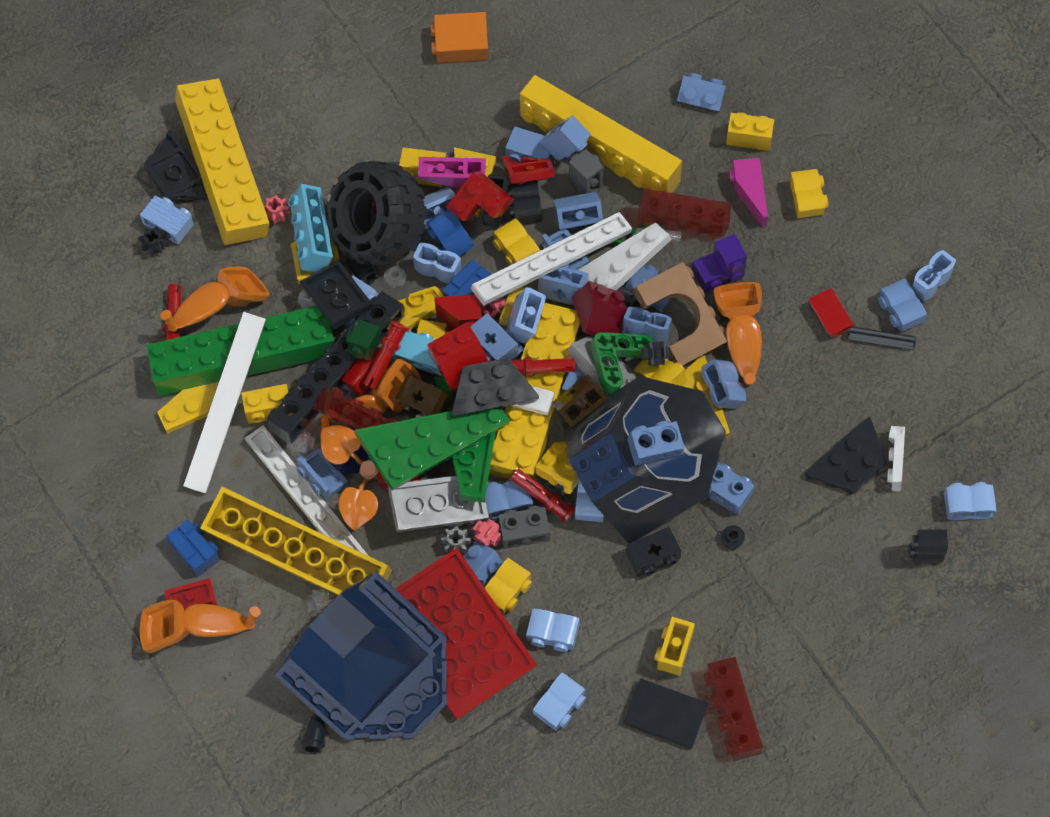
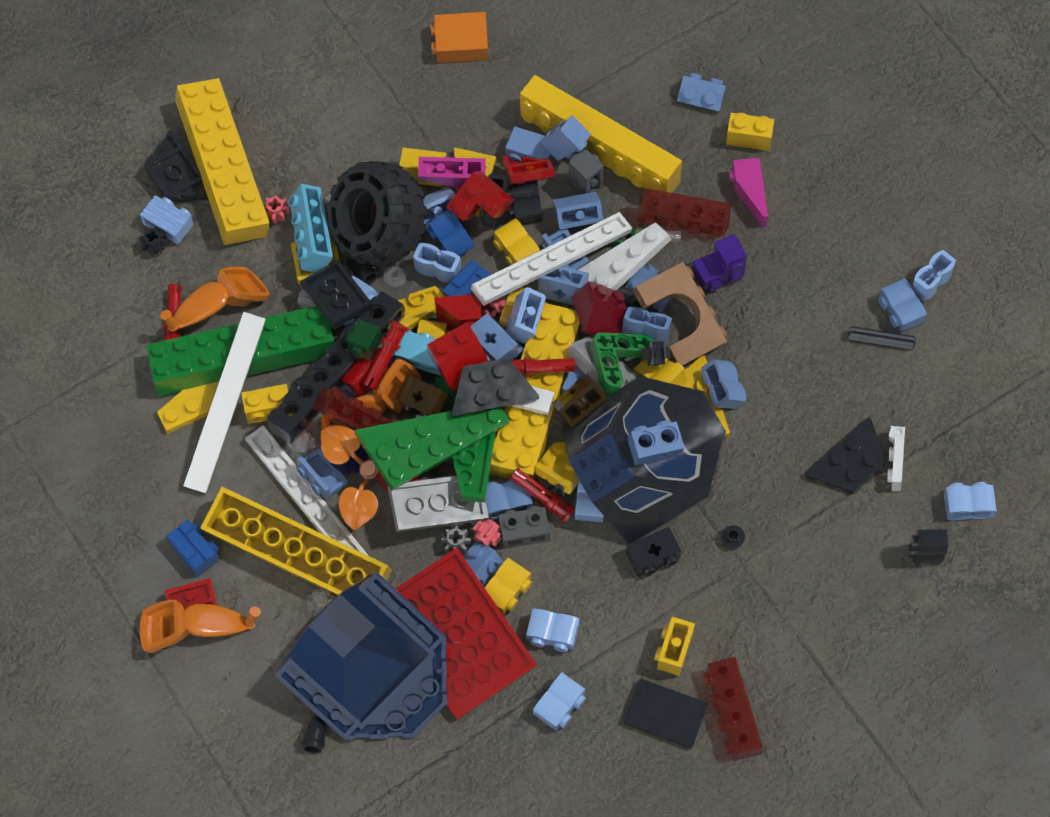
medium blue brick [709,463,755,515] -> none
orange piece [714,282,762,385] -> none
yellow brick [789,169,828,218] -> none
red slope [809,288,854,338] -> none

